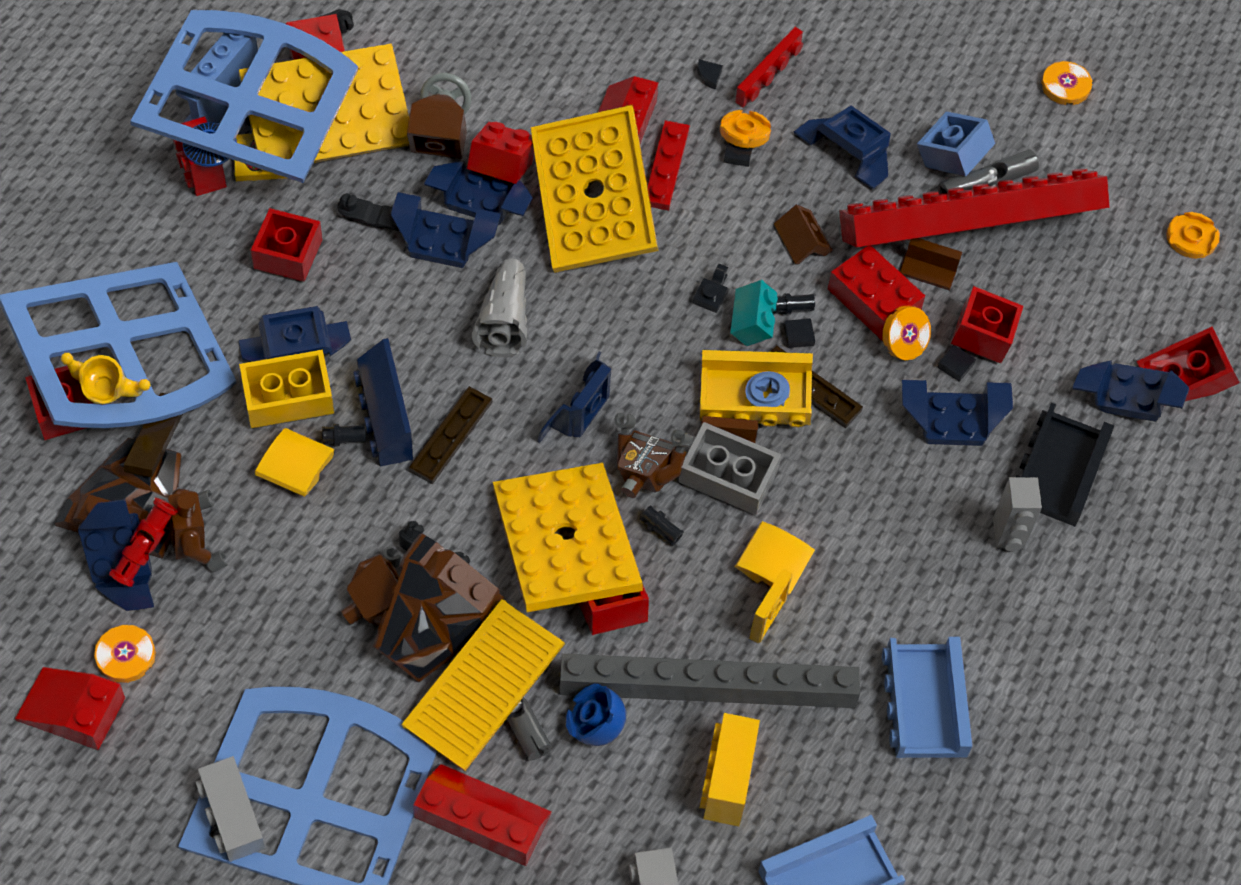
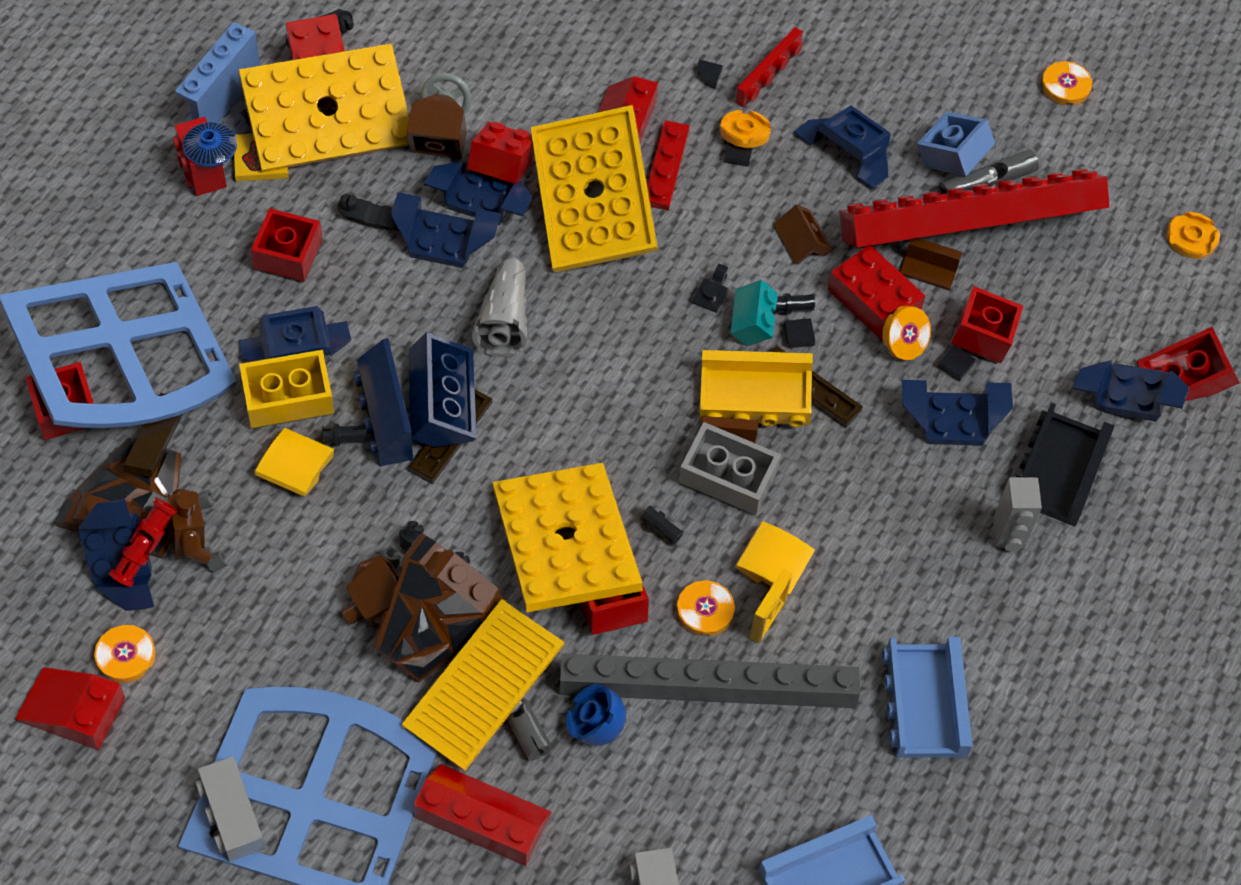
yellow piece [60,353,151,405] -> none
medium blue window [130,10,358,183] -> none
dark blue piece [537,351,611,443] -> none
torso [614,413,693,498] -> none
yellow brick [699,713,760,826] -> none
medium blue gear [745,371,790,407] -> none
none -> dark blue slope [409,332,476,447]
none -> light orange tile [677,580,735,636]

